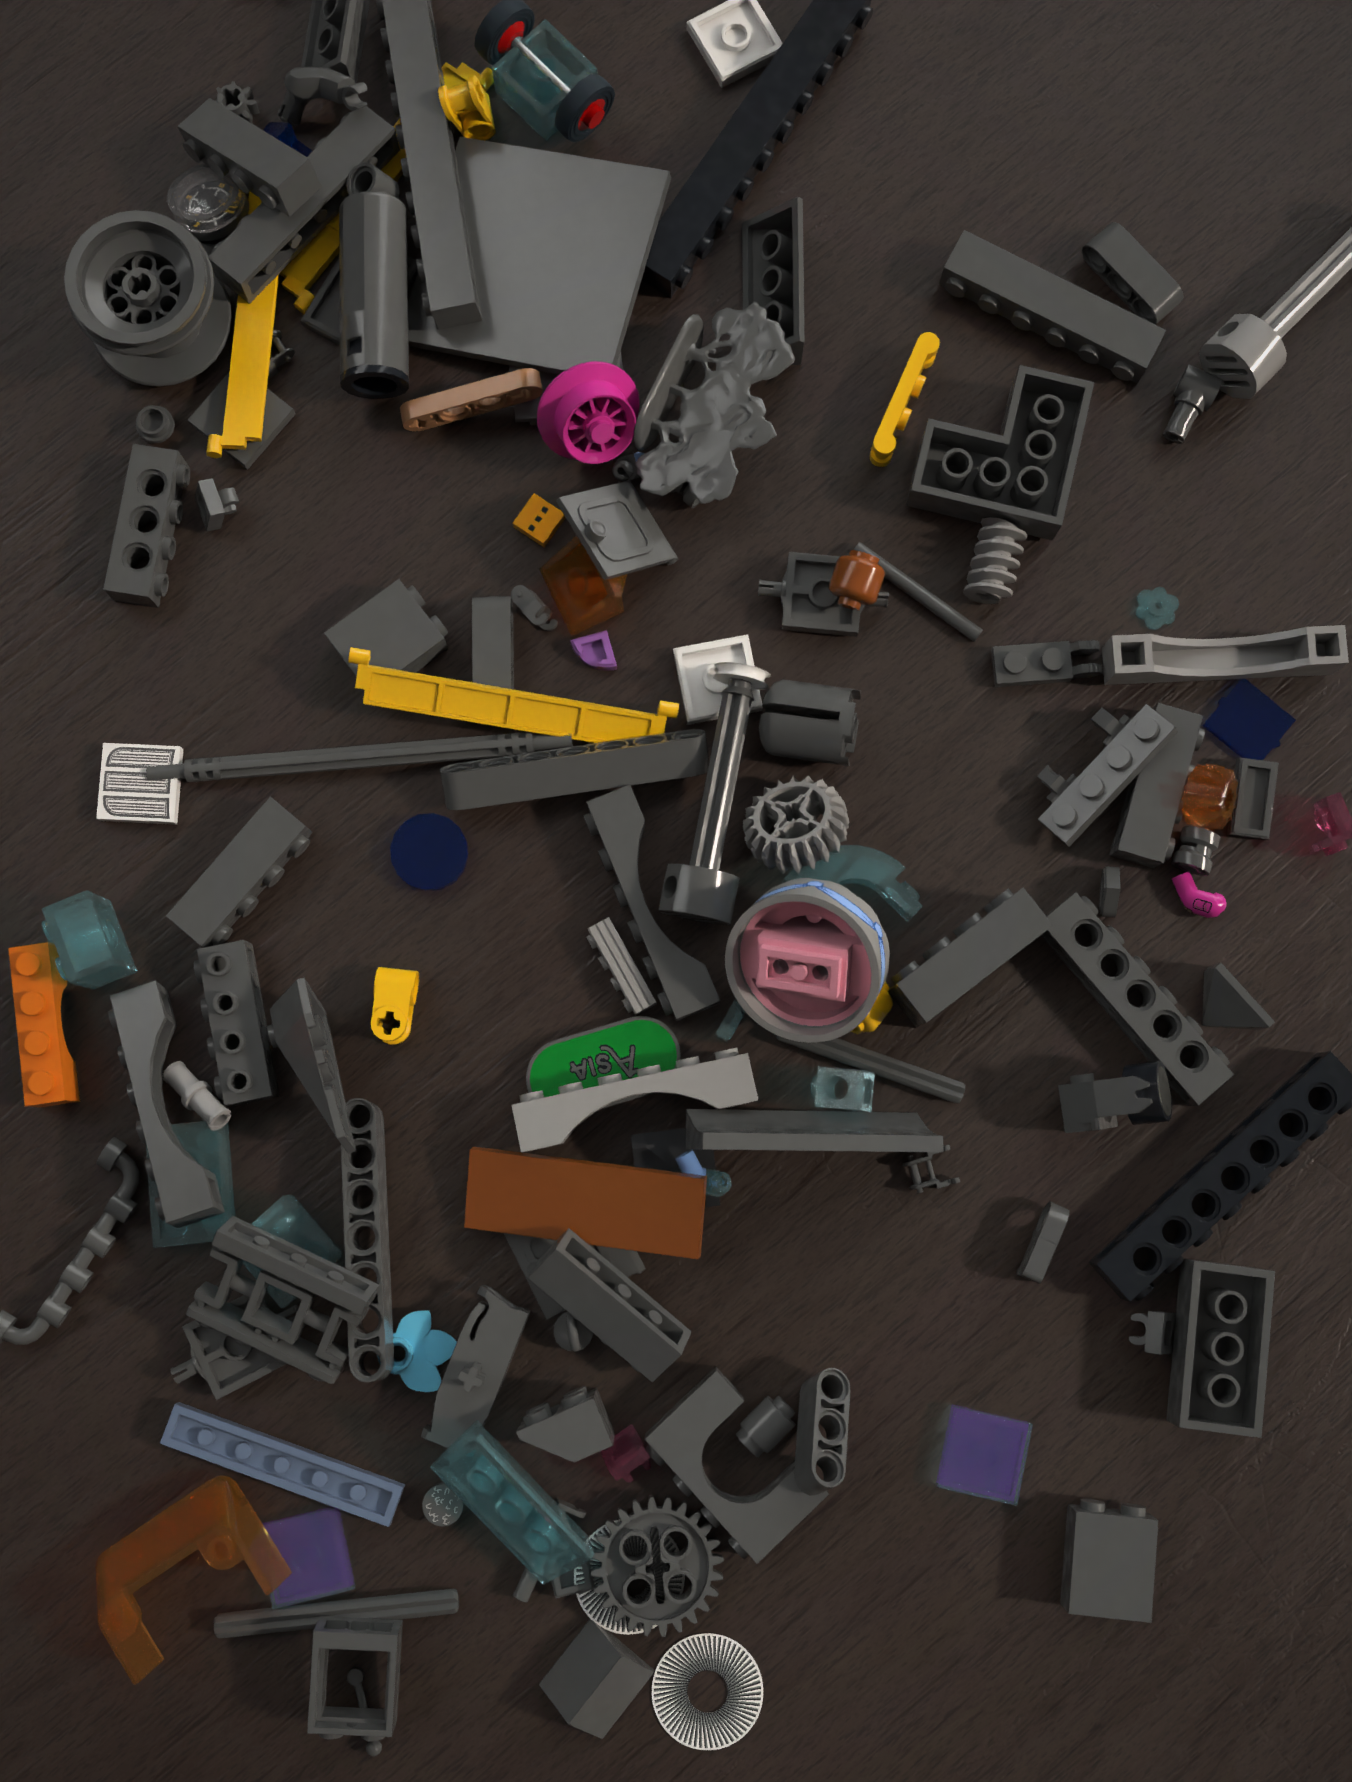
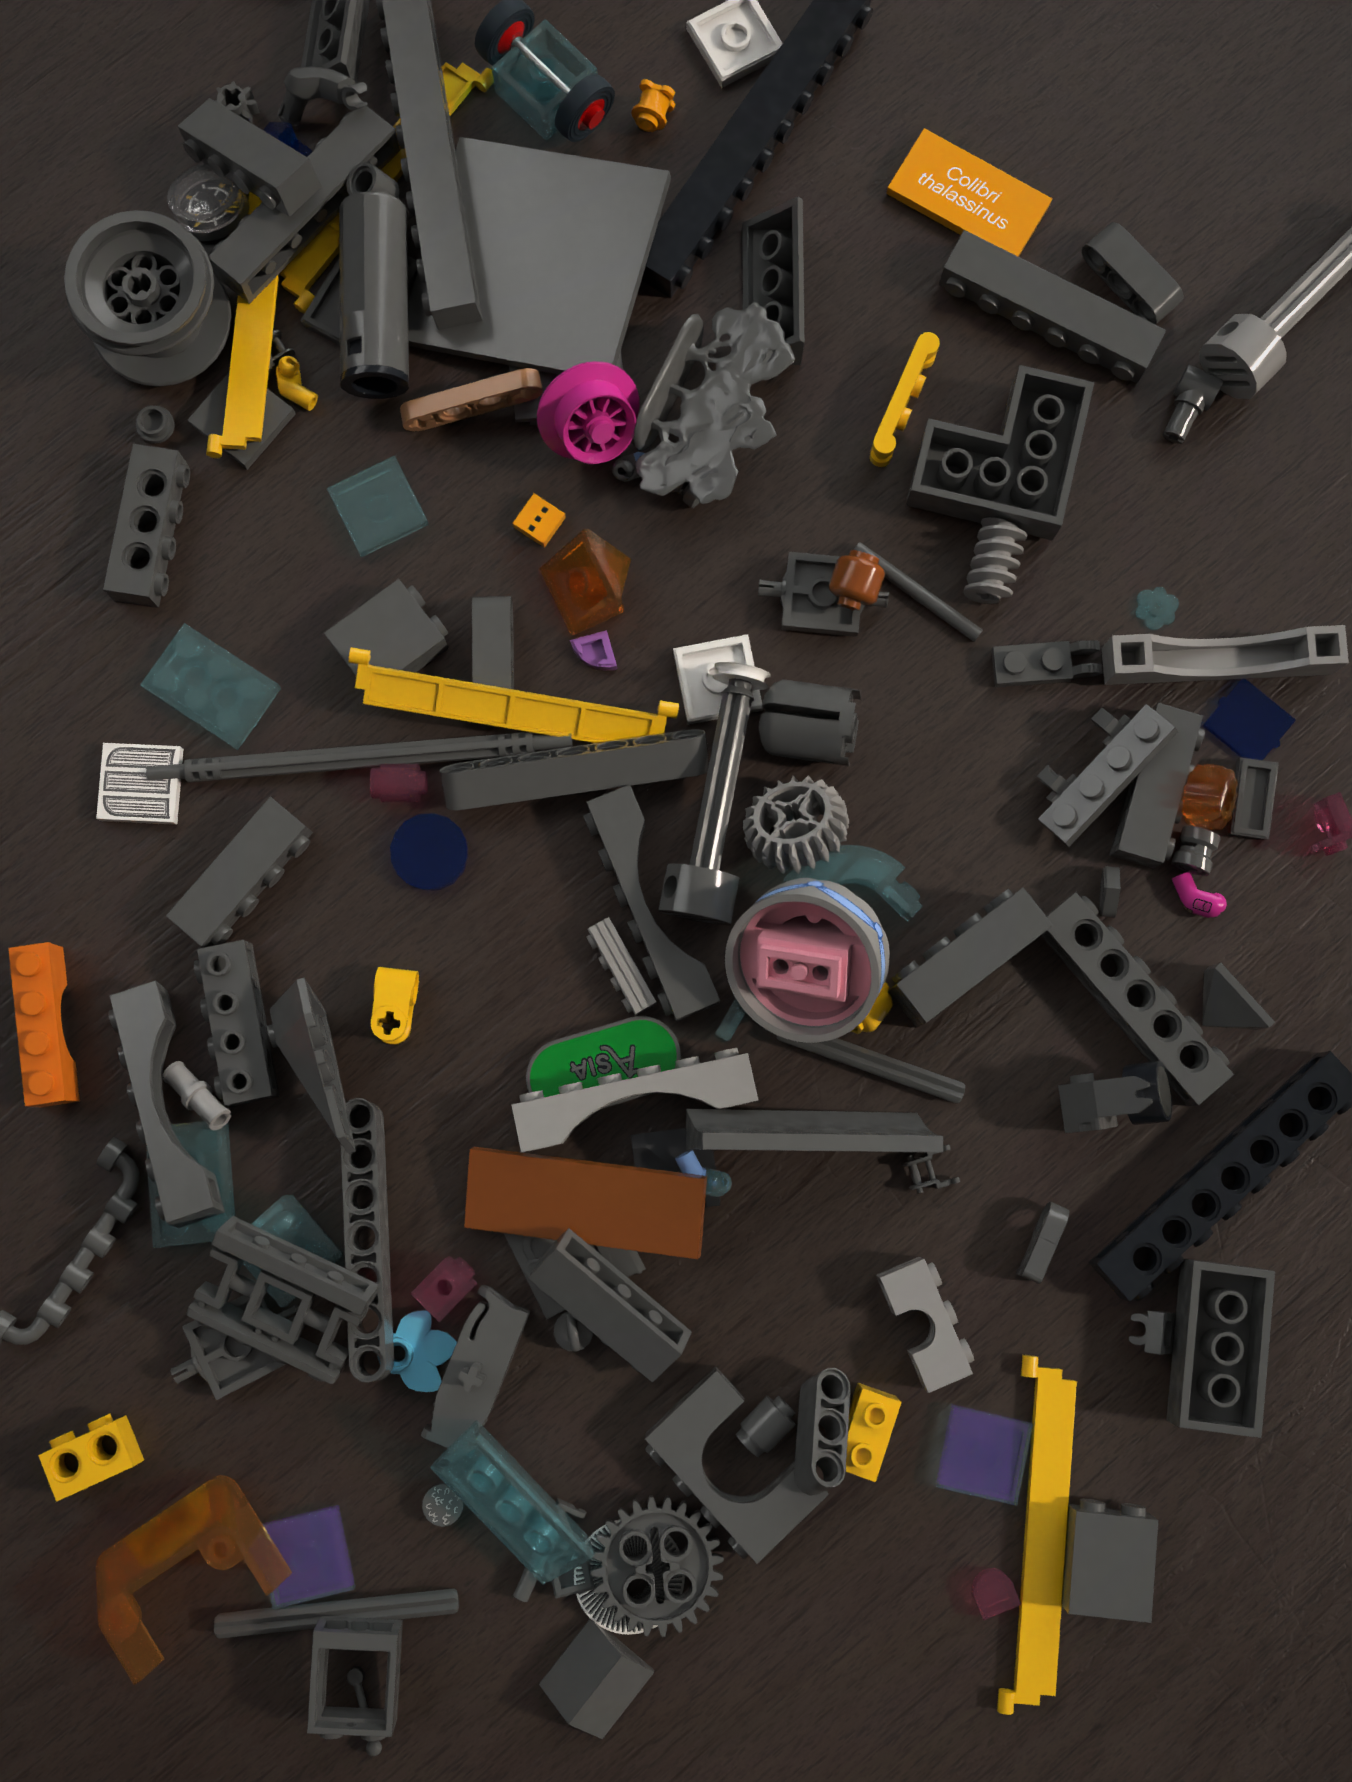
clear light blue brick [41,890,137,990] -> none
sand blue plate [160,1402,405,1527] -> none
dark grey tile [194,478,239,532] -> none
yellow piece [438,75,496,141] -> none
dark grey piece [511,585,558,631] -> none
dark grey slope [516,1386,615,1463] -> none
dark grey container [556,480,679,580] -> none
clear pink tile [600,1424,651,1483] -> none
sticker [652,1633,763,1750] -> none
clear light blue brick [811,1067,875,1112] -> none
none -> yellow brick [38,1413,144,1502]
none -> clear light blue plate [140,623,281,750]
none -> yellow arm [276,356,318,411]
none -> clear light blue tile [327,455,429,557]
none -> clear pink brick [370,764,428,802]
none -> clear pink brick [410,1256,478,1322]
none -> light orange brick [631,79,676,132]
none -> yellow brick [846,1383,902,1482]
none -> light grey arch [876,1257,975,1393]
none -> light orange tile [886,128,1052,257]
none -> clear pink tile [972,1568,1021,1620]
none -> yellow piece [997,1355,1077,1715]

